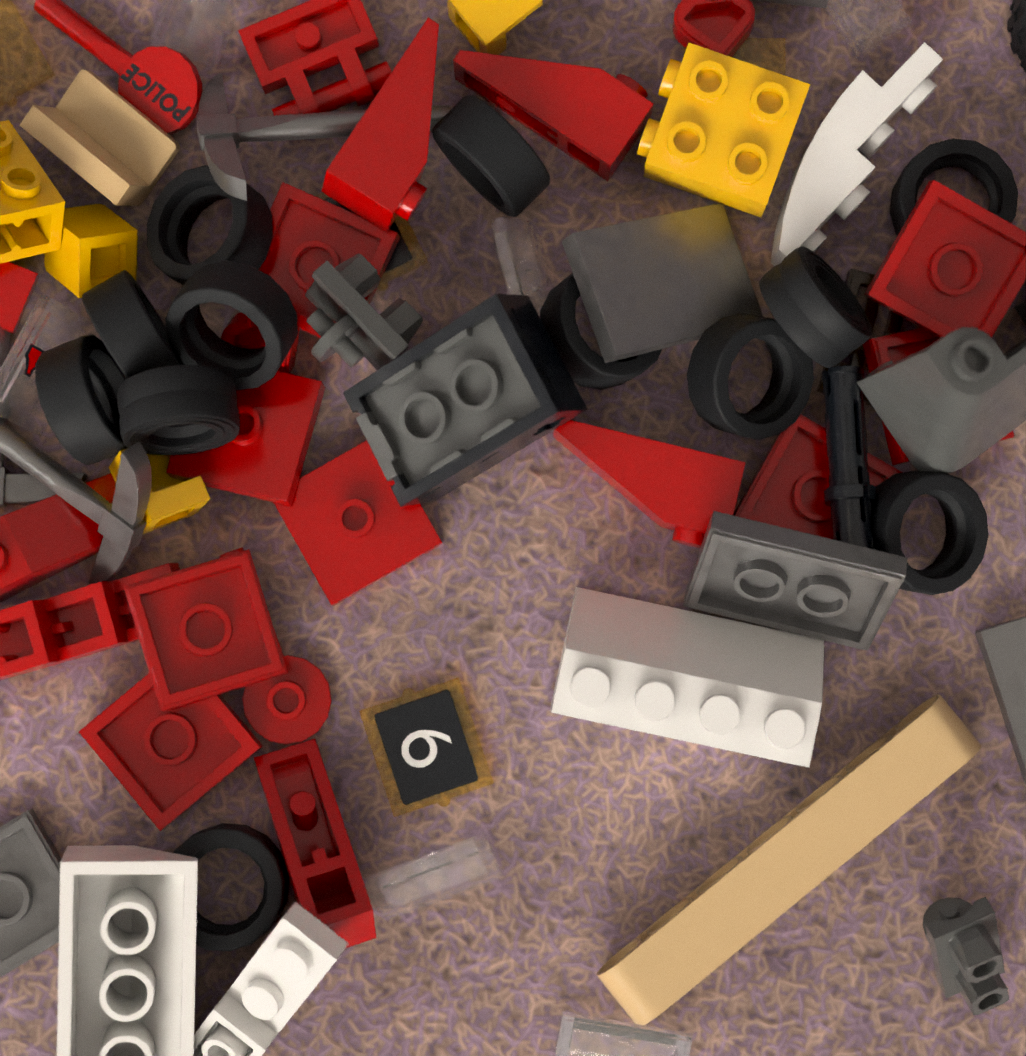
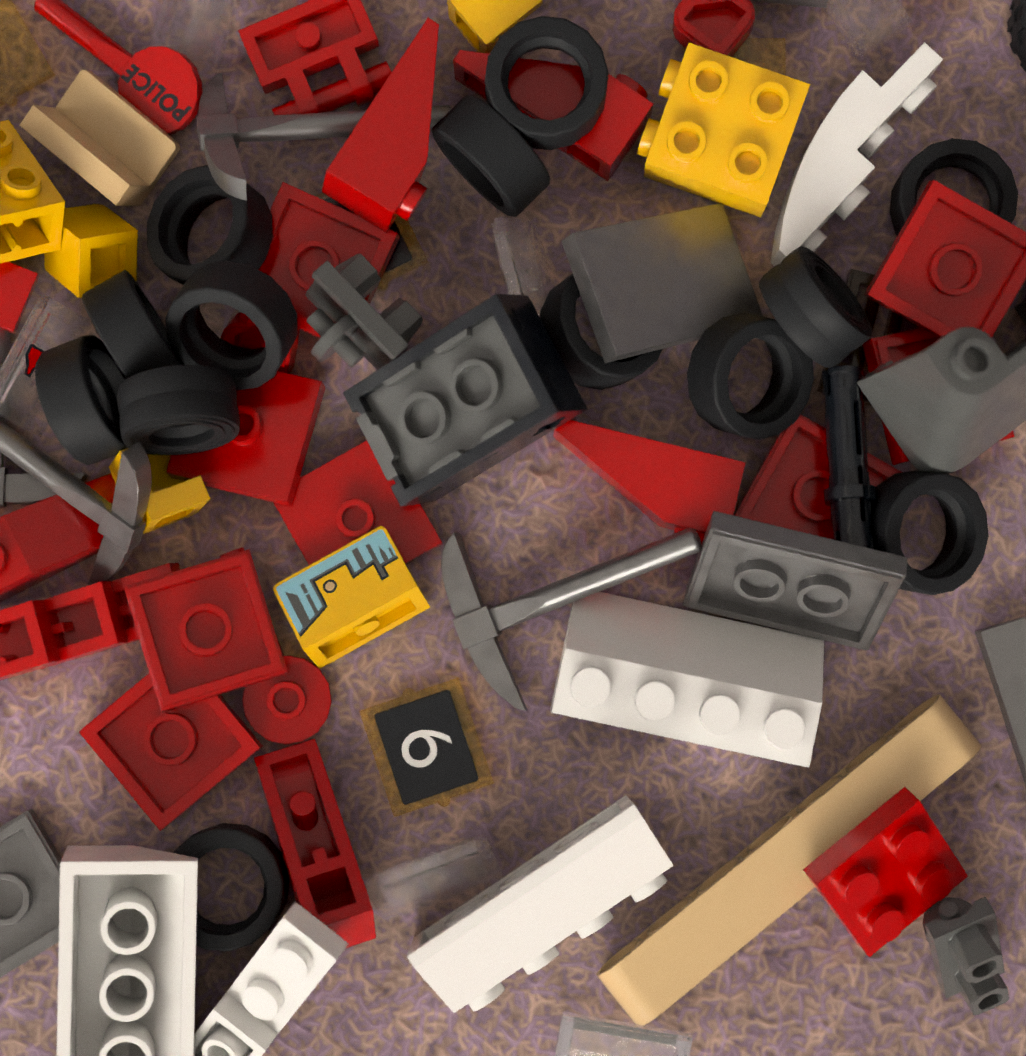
none -> yellow panel [273,526,430,669]
none -> white slope [407,795,673,1013]
none -> flat silver piece [441,528,702,710]
none -> black tyre [485,16,609,150]
none -> red plate [803,787,968,957]

